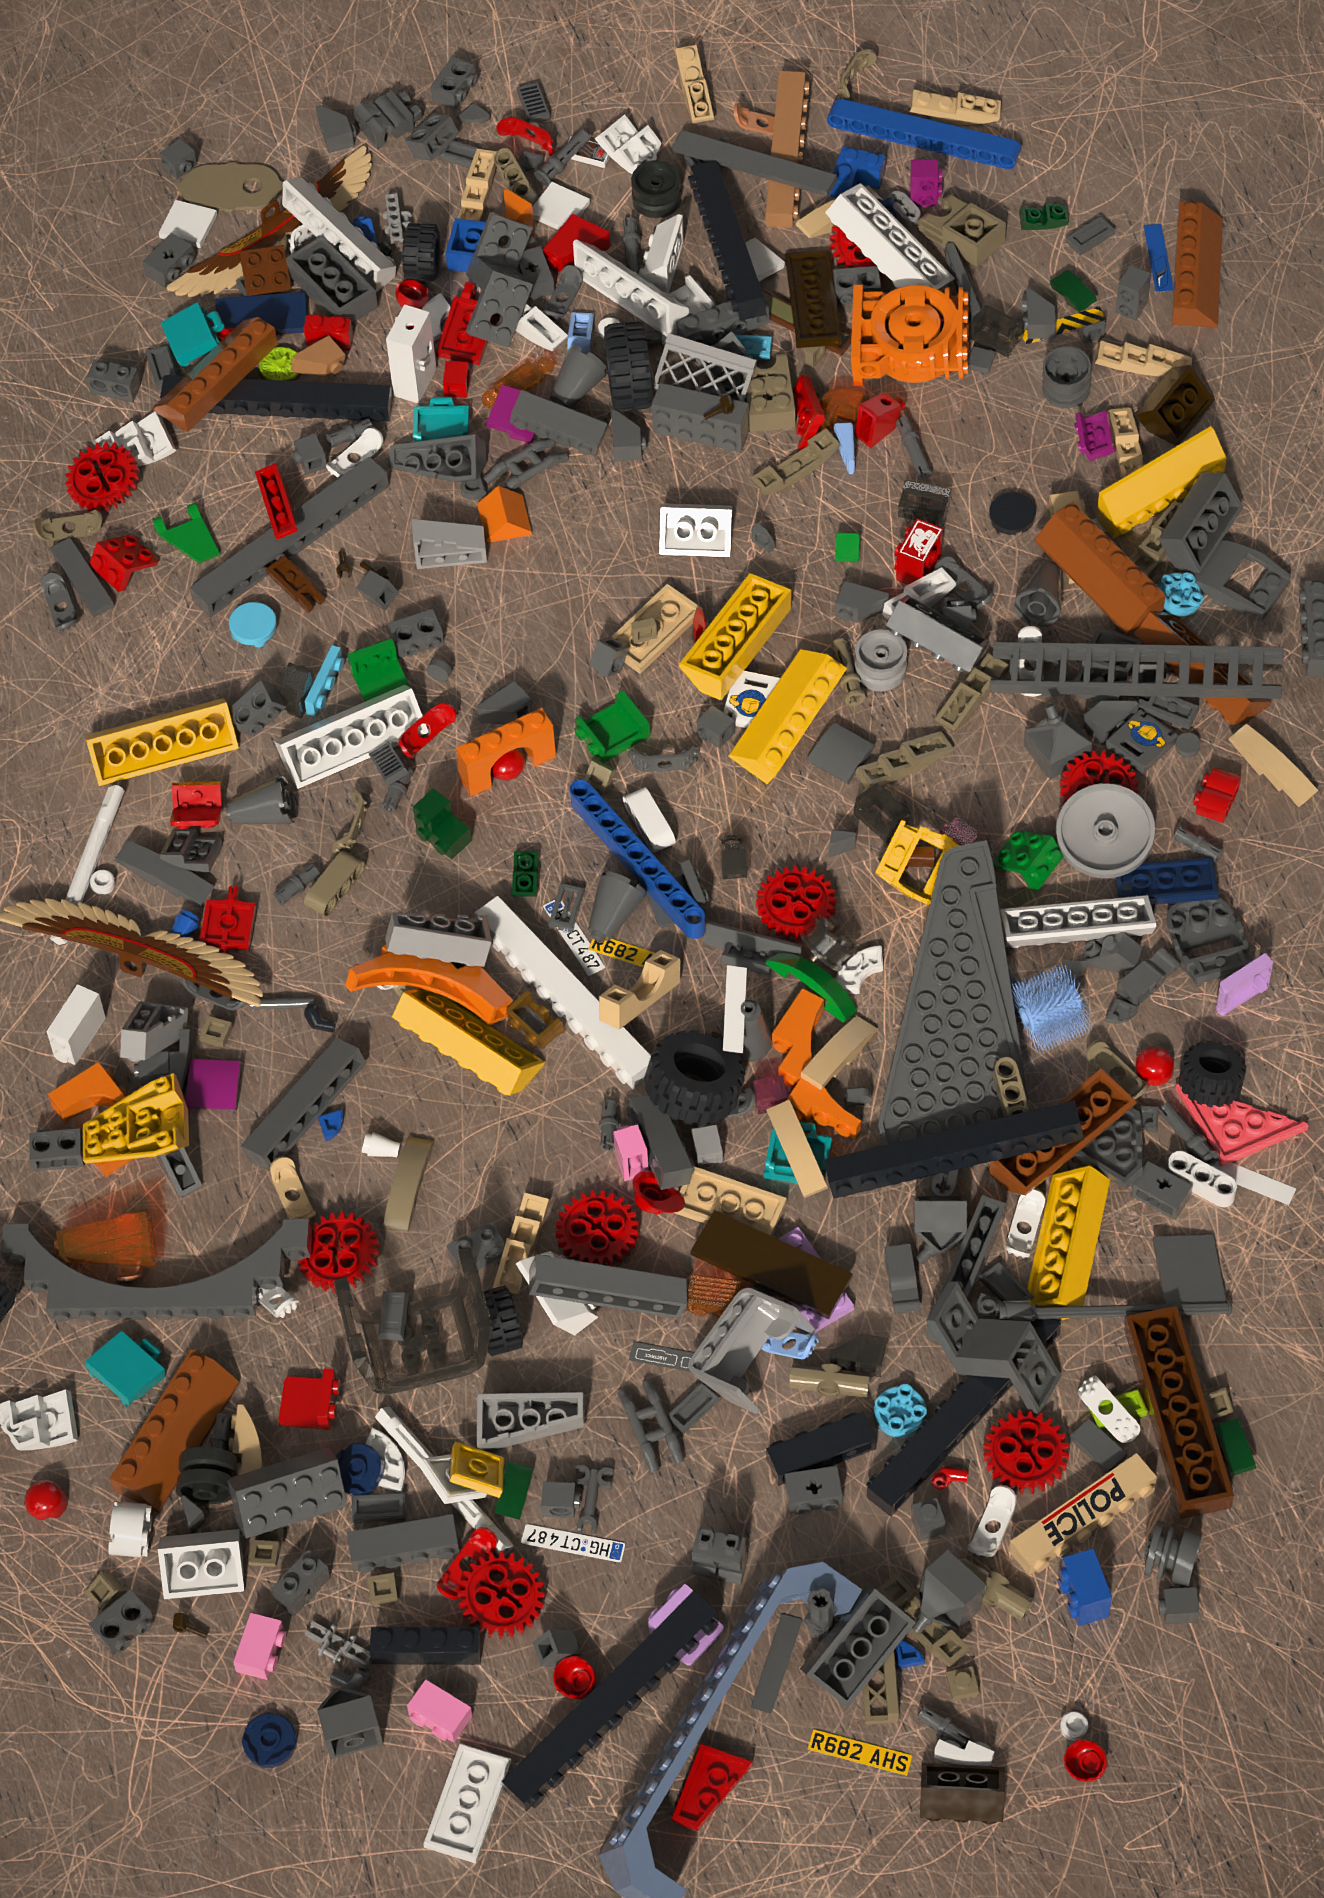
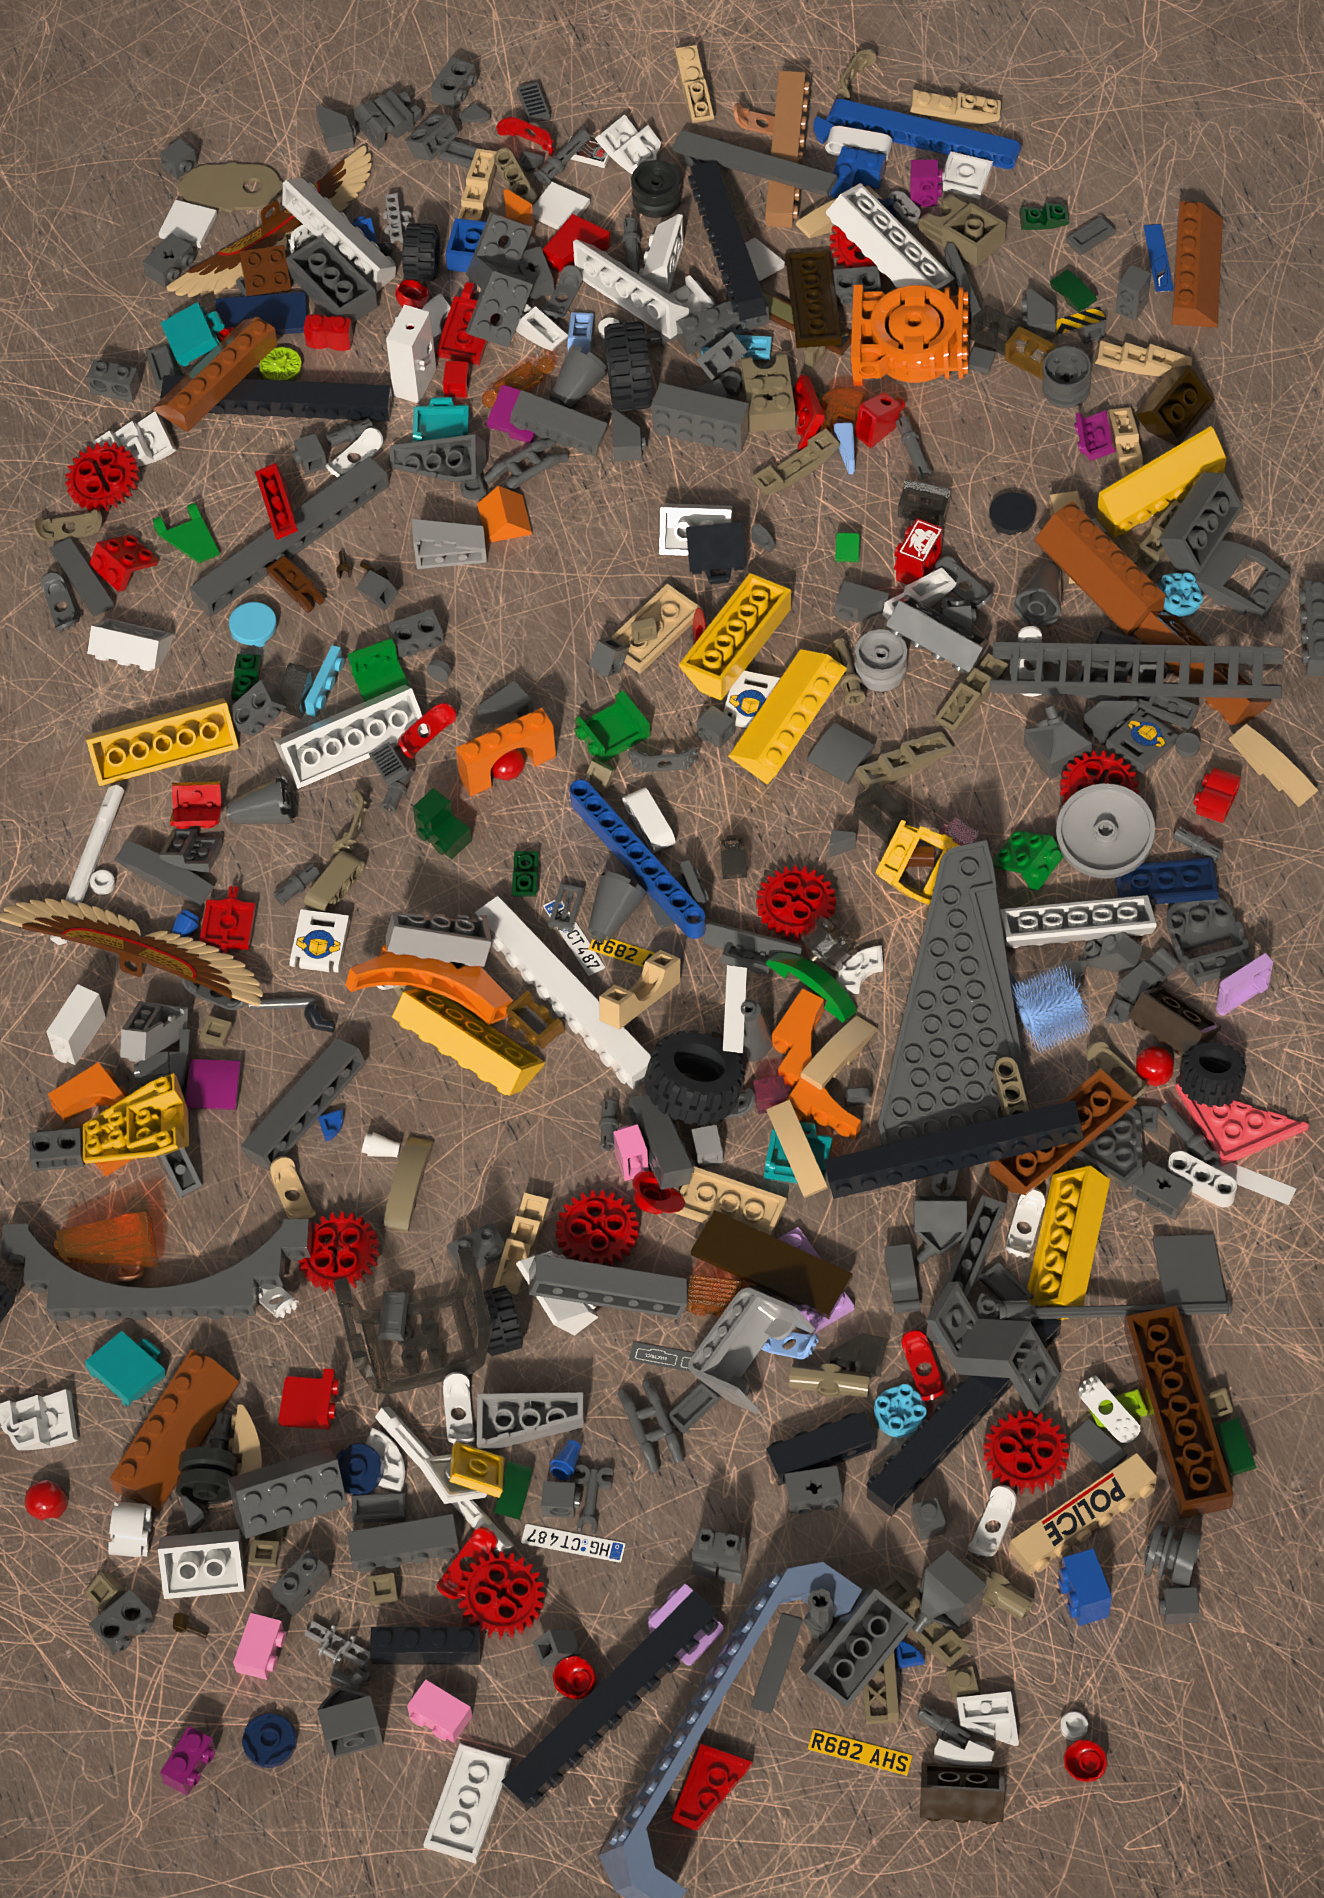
medium nougat slope [291,336,345,378] -> none
light grey fence [652,333,757,402] -> none
dark brown hand [703,395,734,420] -> none
red arm [931,1466,969,1490] -> none
none -> white slope [88,618,174,671]
none -> magenta brick [160,1726,216,1796]
none -> dark green slope [231,654,261,700]
none -> white container [290,909,350,973]
none -> white piece [443,1372,475,1444]
none -> blue cone [550,1440,581,1480]
none -> black piece [685,522,746,585]
none -> blue tile [813,116,836,144]
none -> white beam [825,126,893,162]
none -> red piece [901,1329,946,1401]
none -> white tile [938,151,993,199]
none -> white wing [956,1692,1019,1746]
none -> pearl gold window [1005,326,1058,380]
none -> dark brown slope [1128,985,1221,1057]

